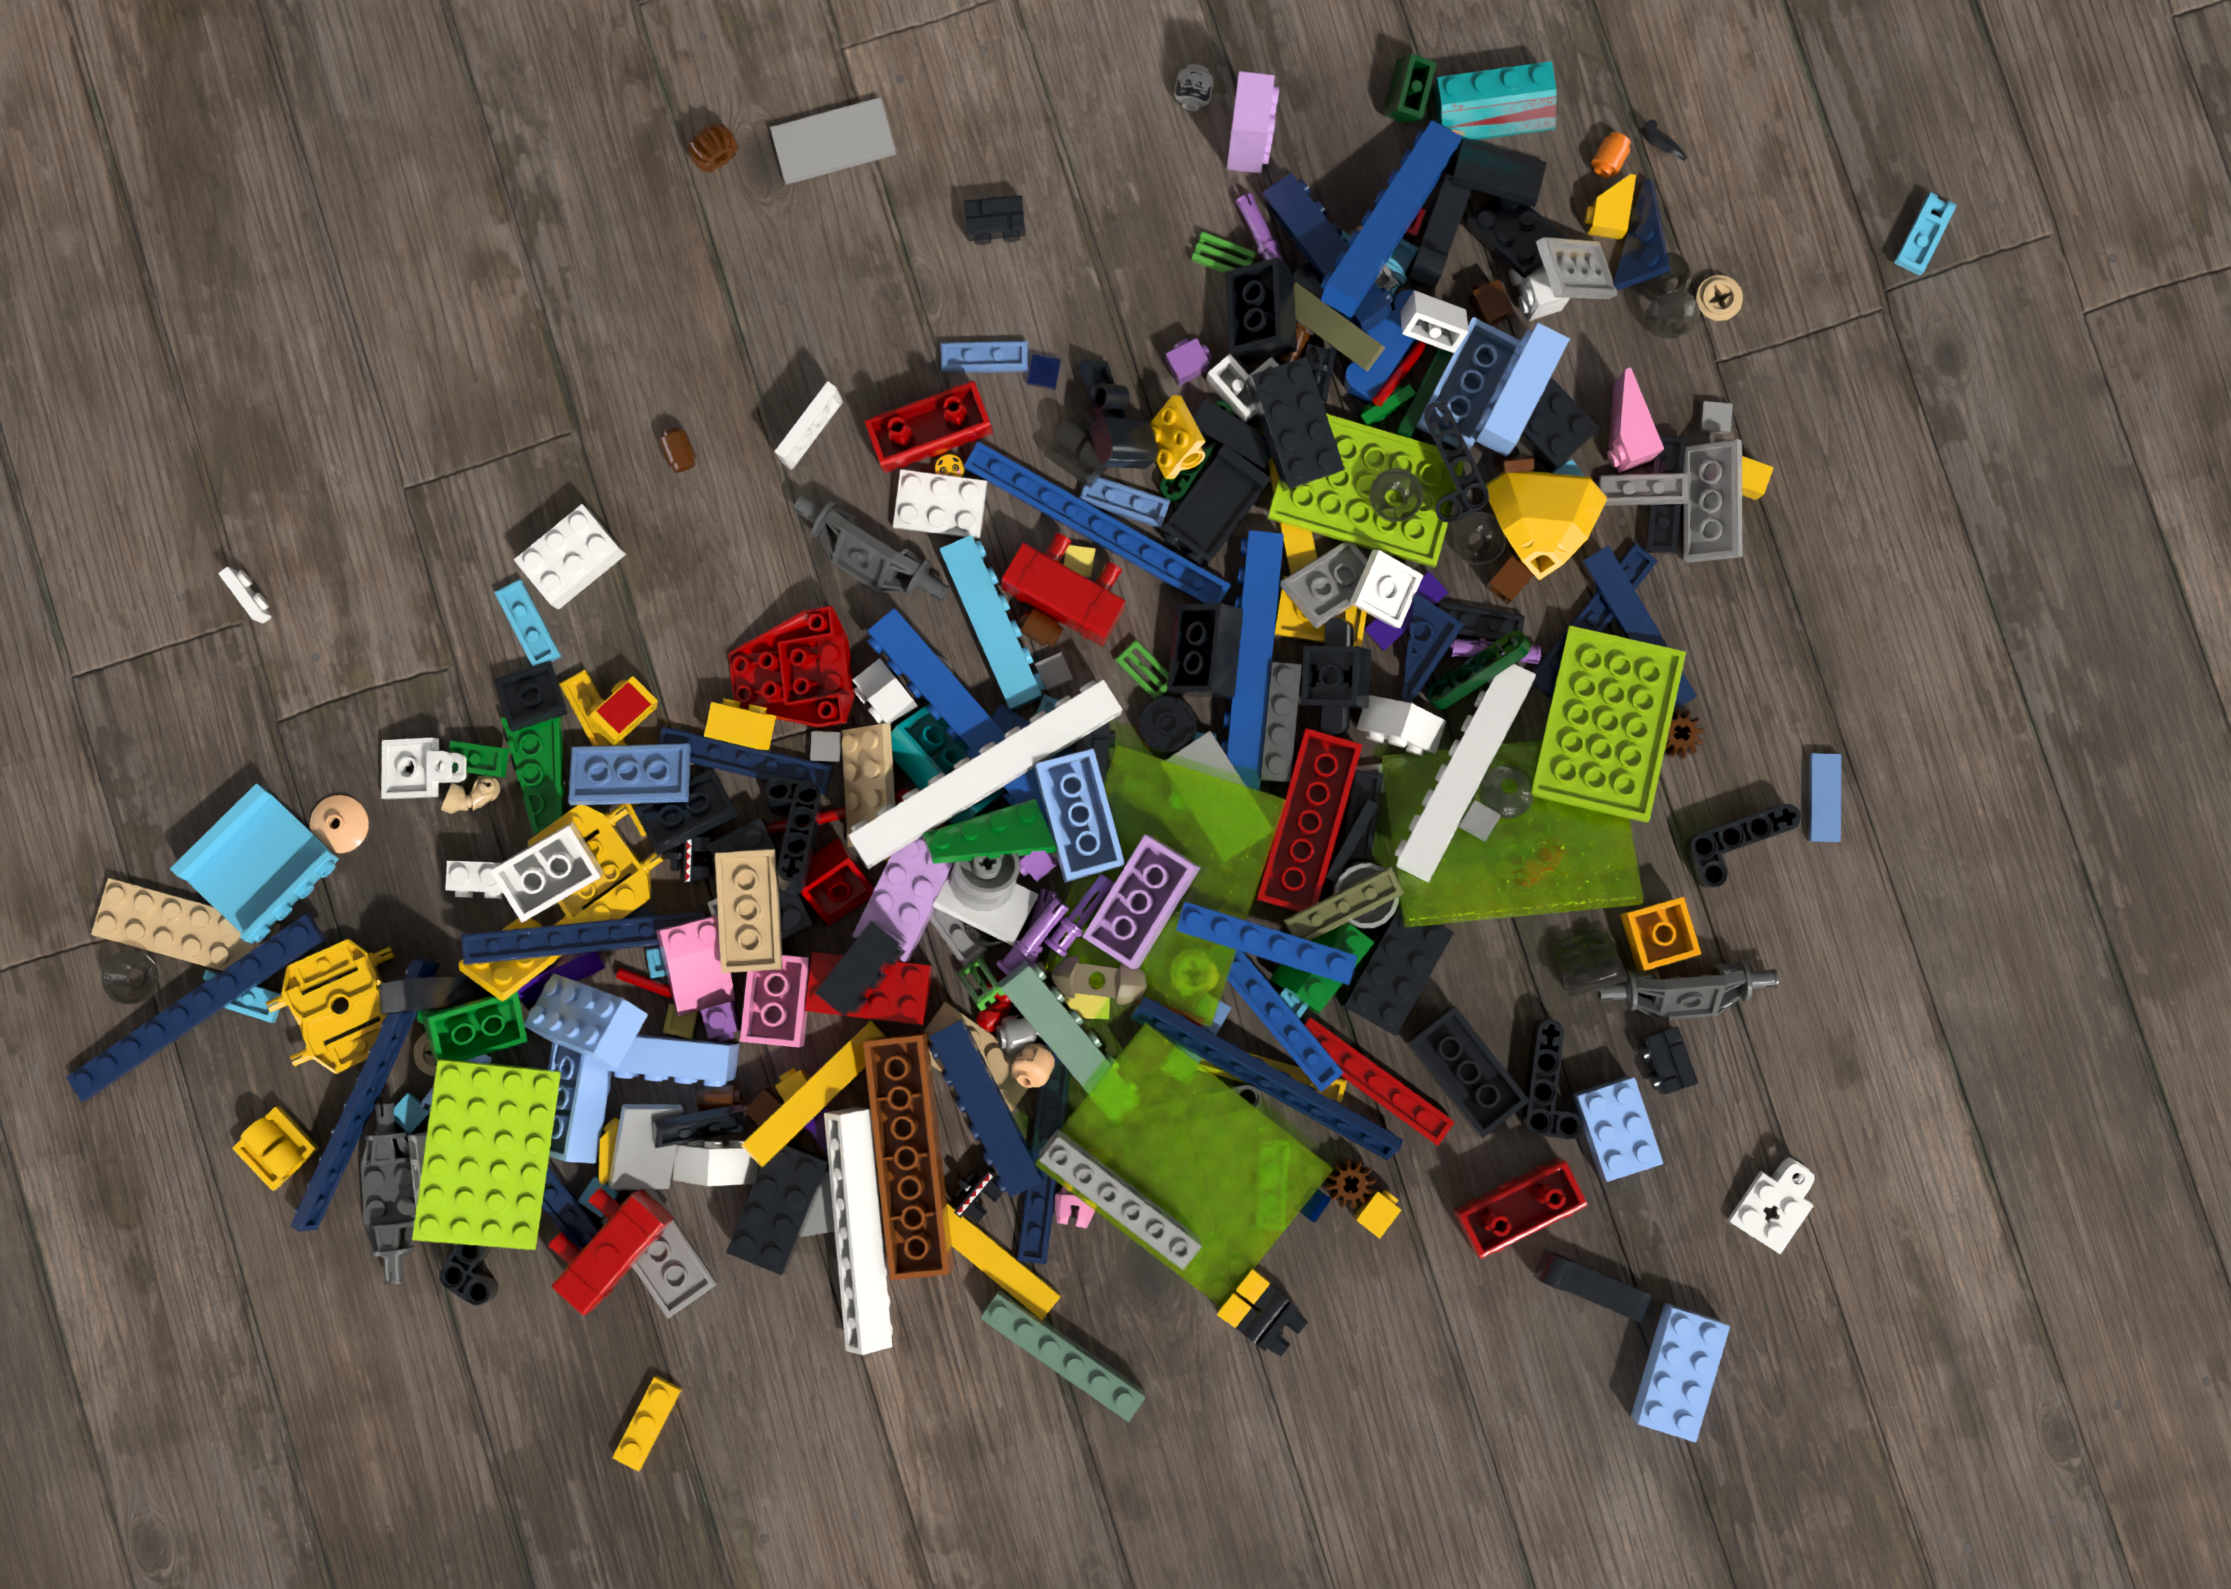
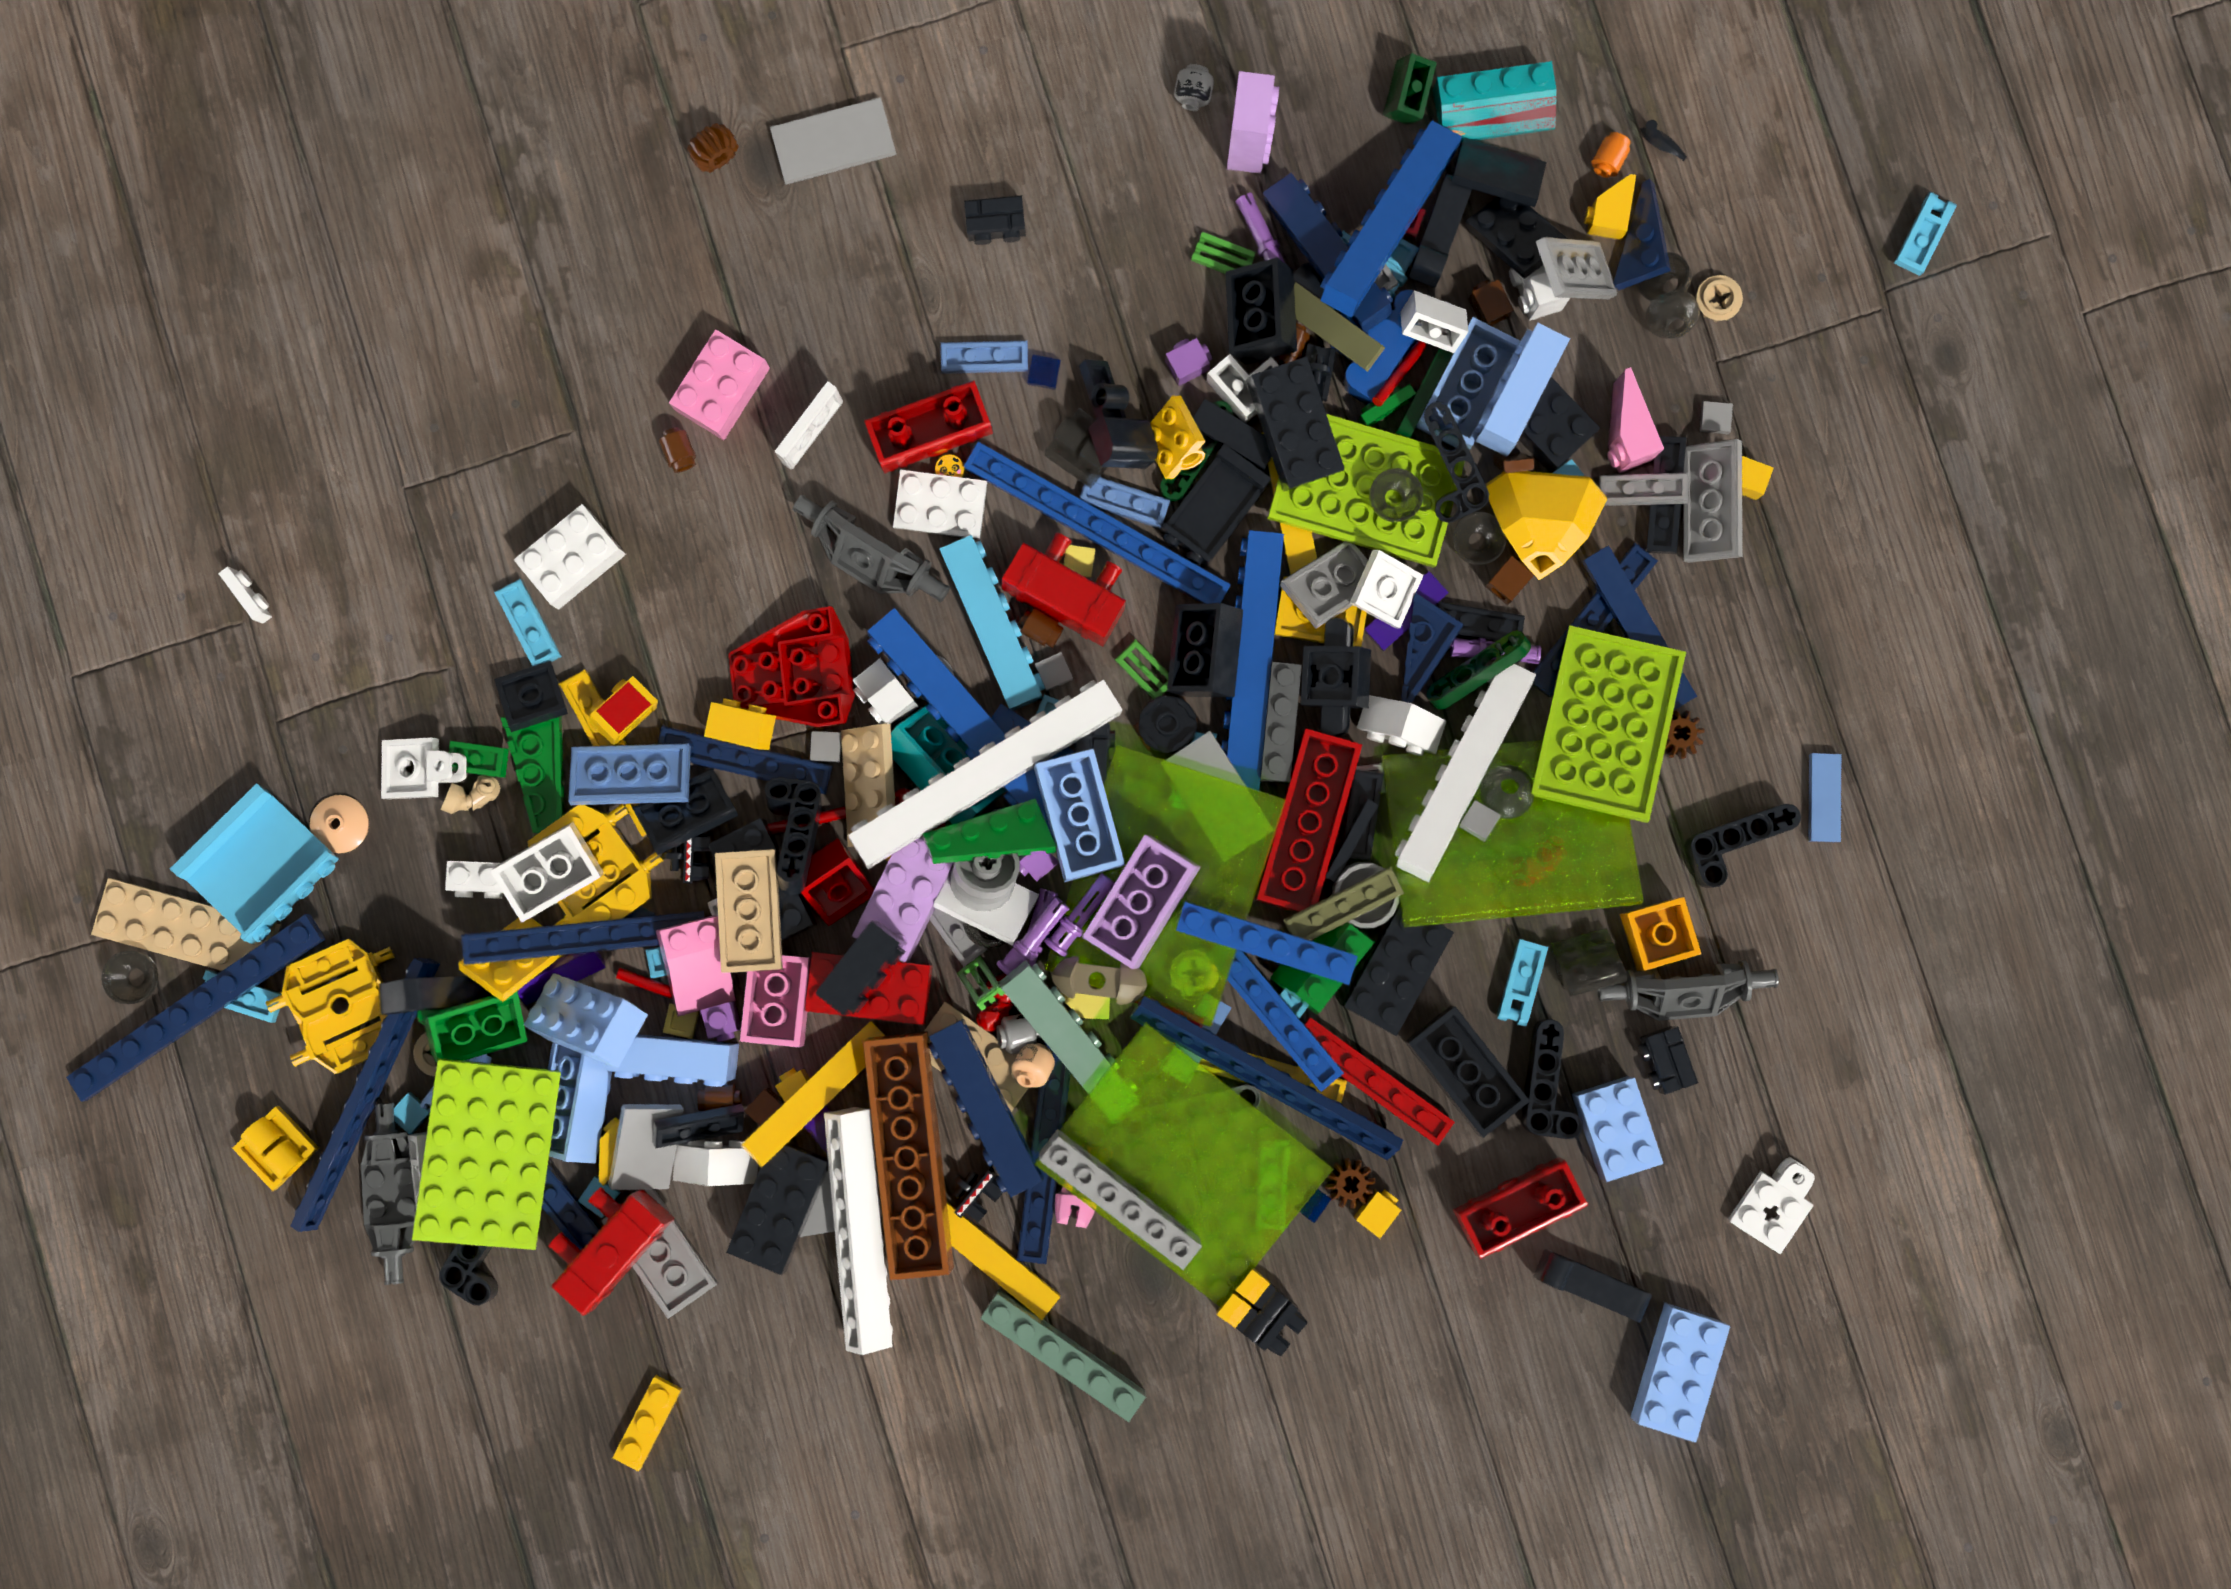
none -> bright pink brick [669,329,770,440]
none -> medium azure plate [1497,939,1548,1027]

